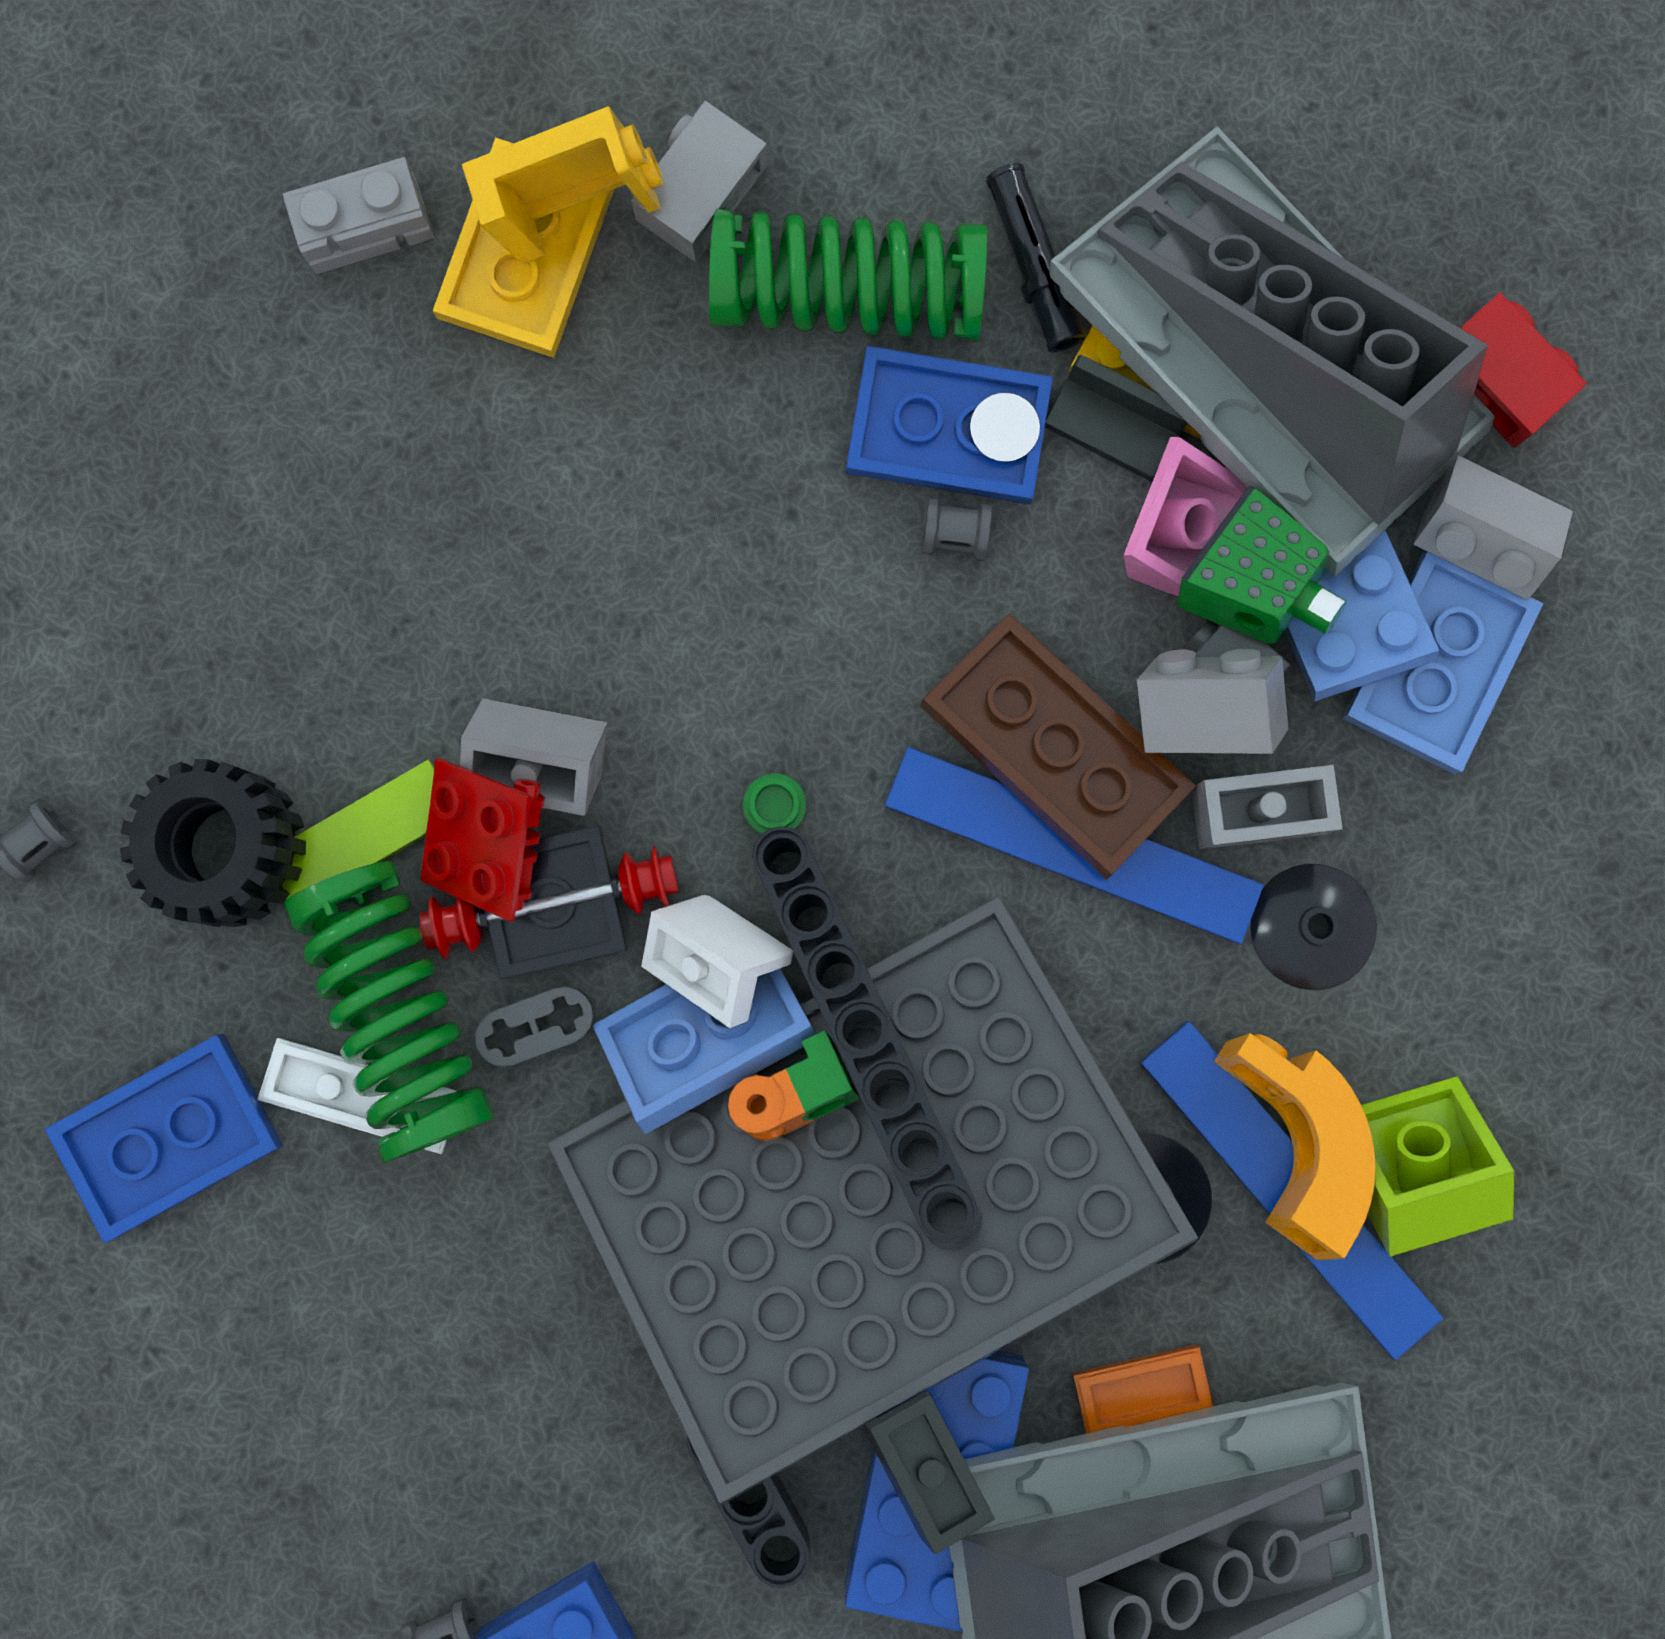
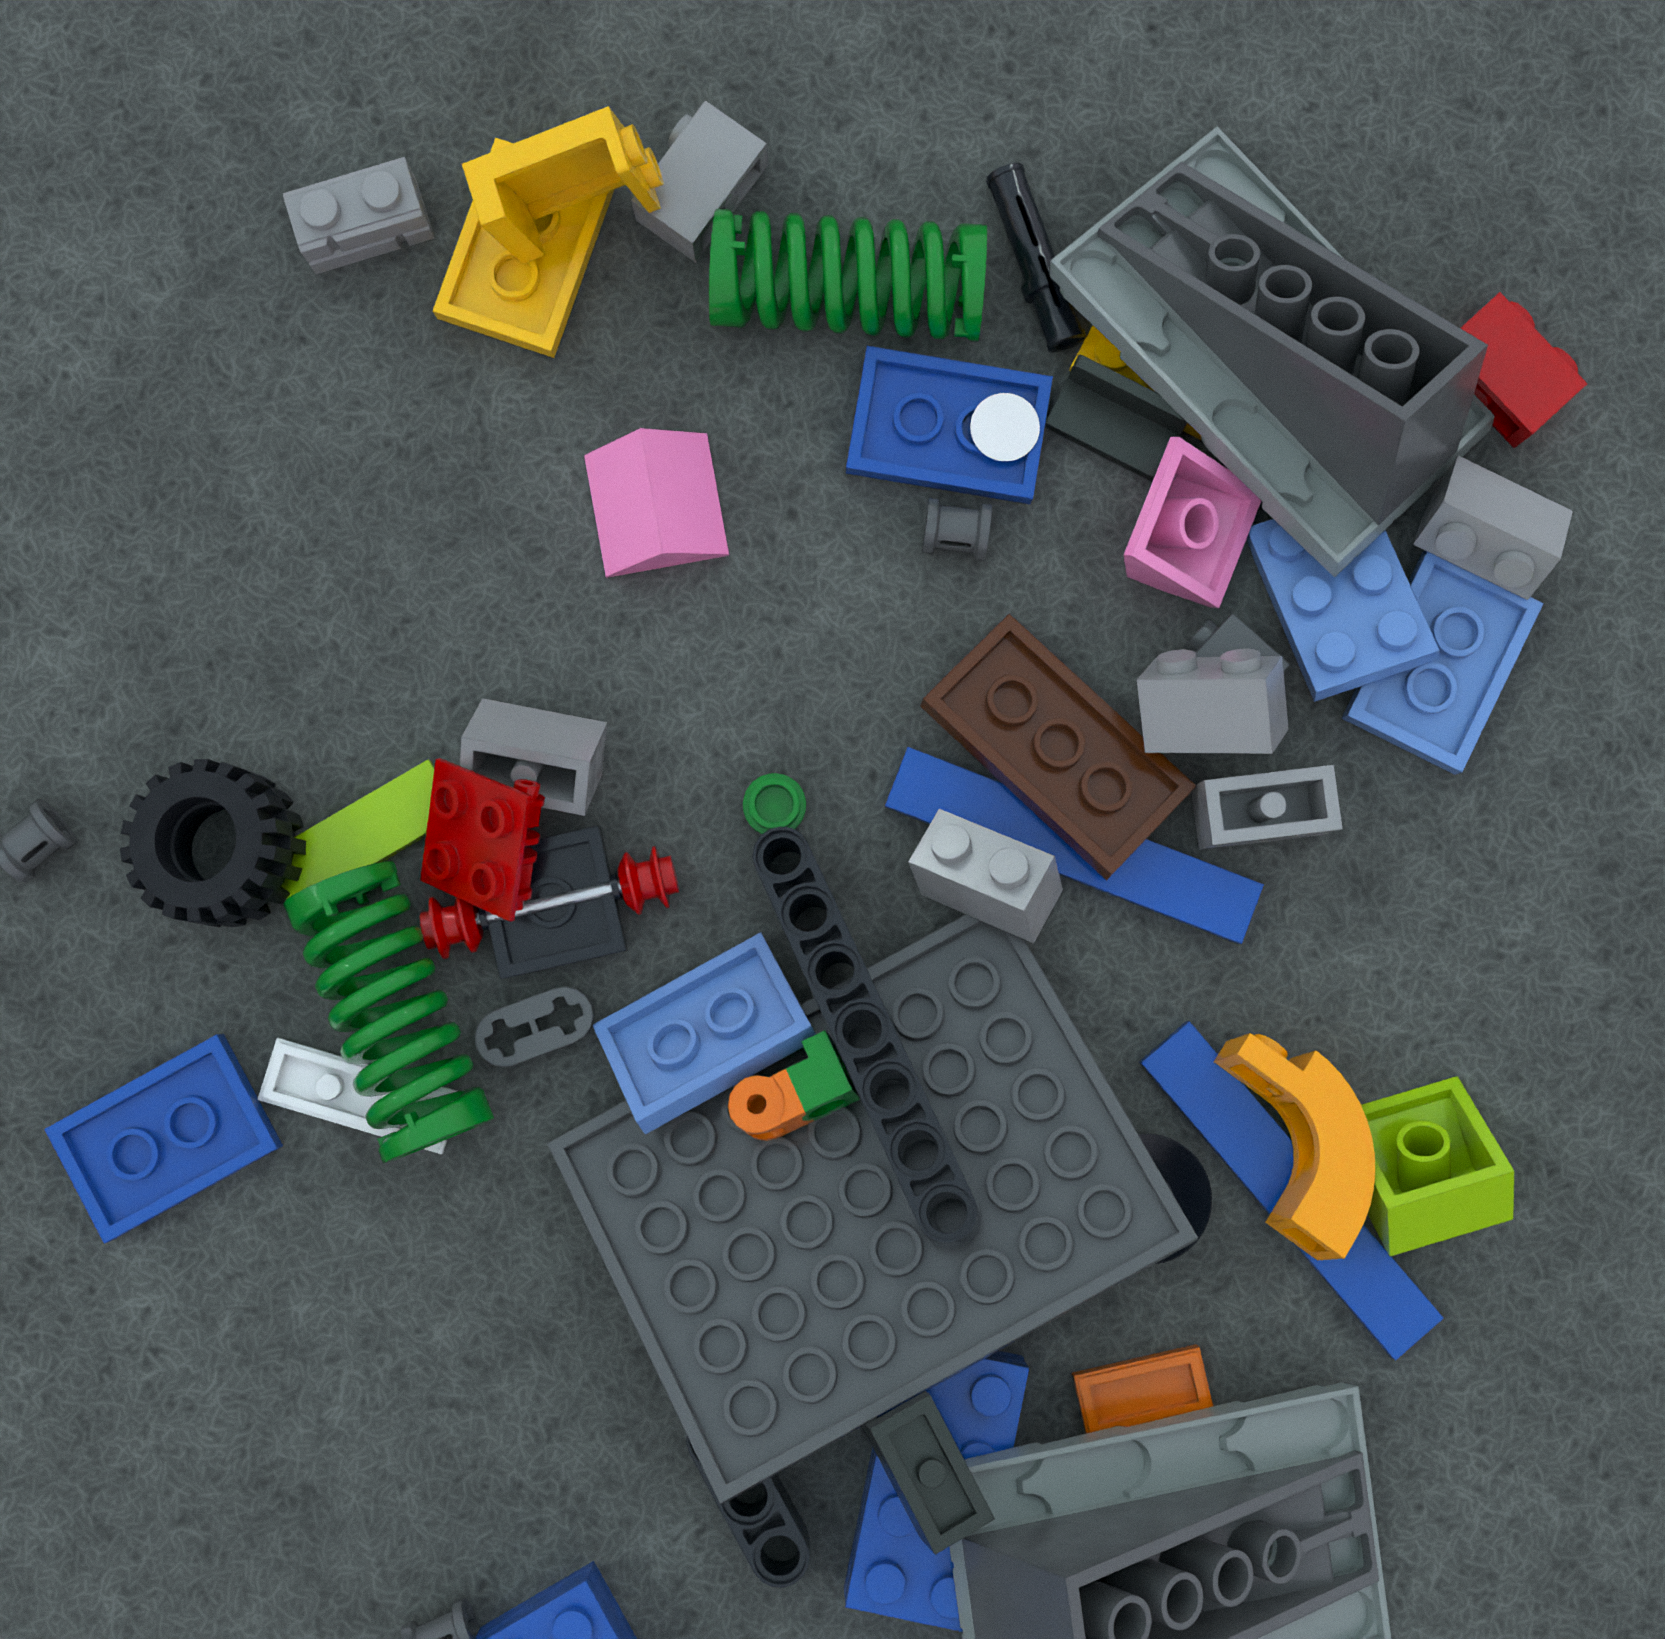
white panel [641,895,793,1028] -> none
green torso [1177,485,1347,644] -> none
black dish [1251,864,1377,990] -> none
none -> bright pink slope [584,428,729,578]
none -> light grey brick [908,809,1063,943]

